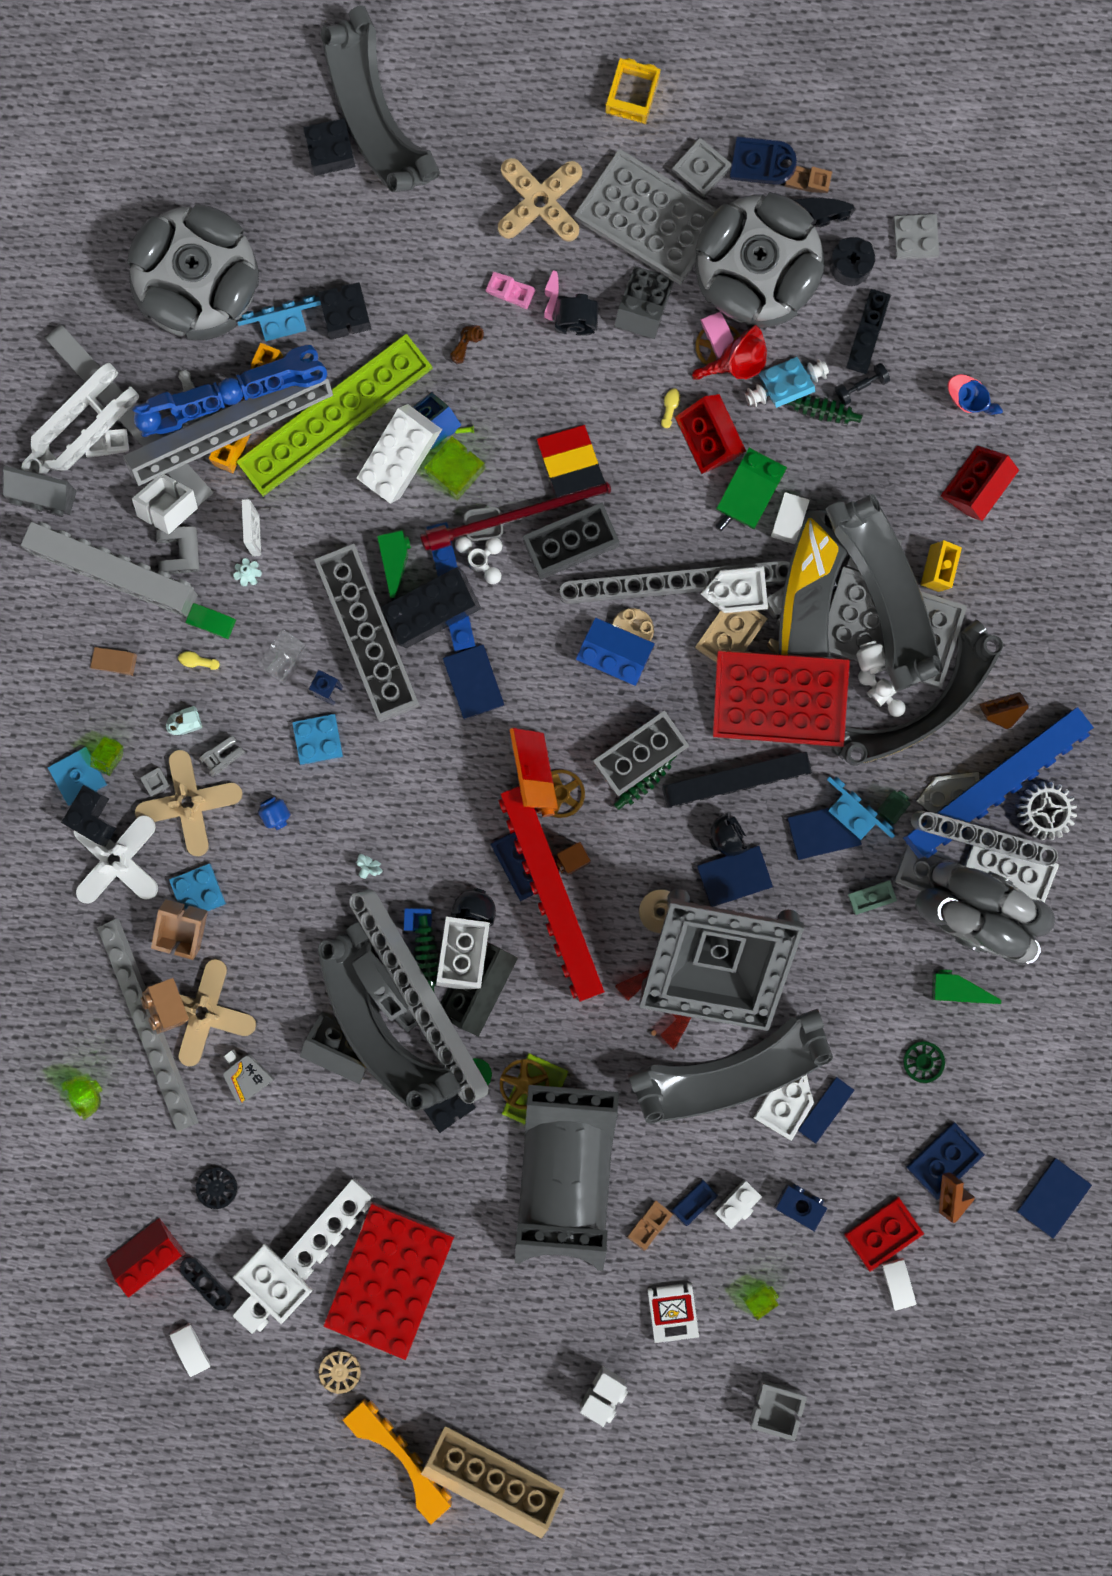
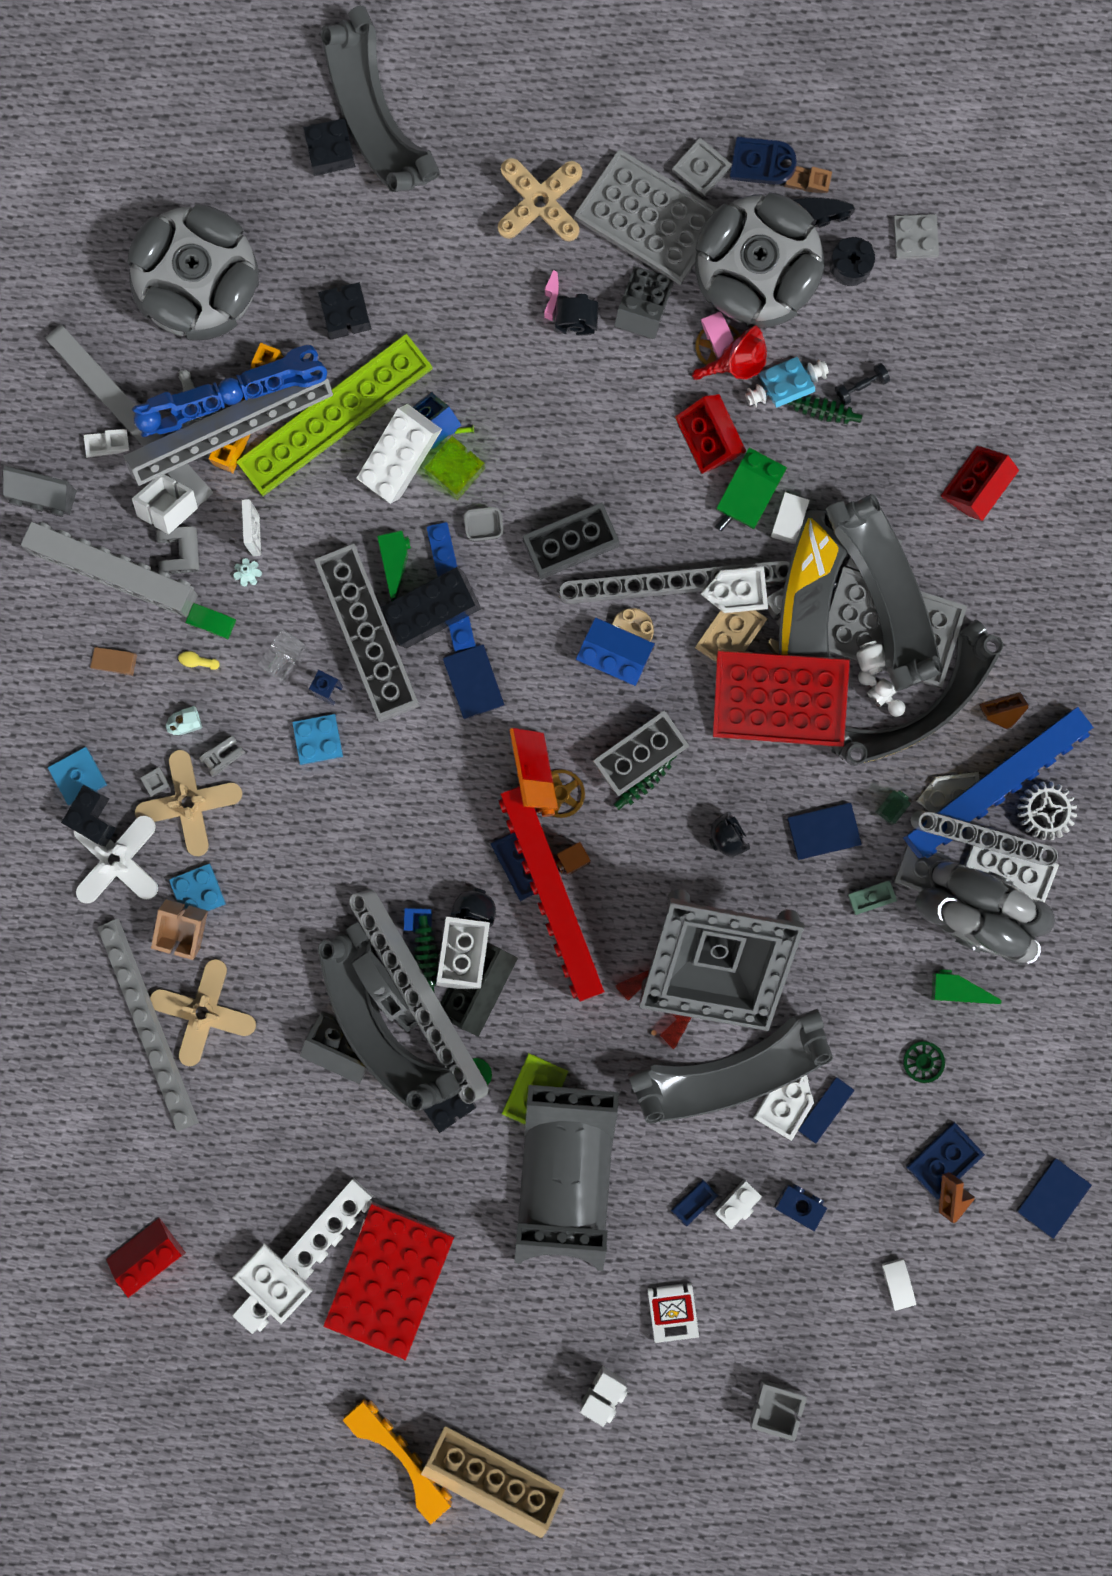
white piece [21,363,139,475] -> none
clear neon green cylinder [60,1075,102,1121] -> none
clear neon green brick [90,737,123,776] -> none
medium nougat piece [141,978,189,1034] -> none
white slope [170,1323,211,1377] -> none
black beam [180,1257,232,1310] -> none
black wheel [196,1167,238,1209] -> none
light grey torso [223,1049,275,1105] -> none
dark azure bracket [238,295,321,341] -> none
blue head [258,796,291,830] -> none
tan wheel [319,1350,361,1394] -> none
light aqua plant [356,854,383,879] -> none
flag [420,425,611,551] -> none
reddish brown piece [450,325,484,364] -> none
white piece [455,536,502,584] -> none
bright pink slope [485,272,535,309] -> none
pearl gold wheel [500,1059,549,1109] -> none
yellow window [606,58,661,124] -> none
medium nougat slope [627,1201,673,1251] -> none
tan dish [639,890,670,933] -> none
light yellow piece [661,388,680,428] -> none
black beam [662,752,812,808] -> none
dark blue tile [697,846,773,907] -> none
clear neon green brick [743,1284,779,1321] -> none
dark azure bracket [827,776,895,840] -> none
red tile [844,1197,924,1272] -> none
black slope [846,288,891,374] -> none
yellow brick [921,540,962,592] -> none
blue hair [947,374,1003,415] -> none

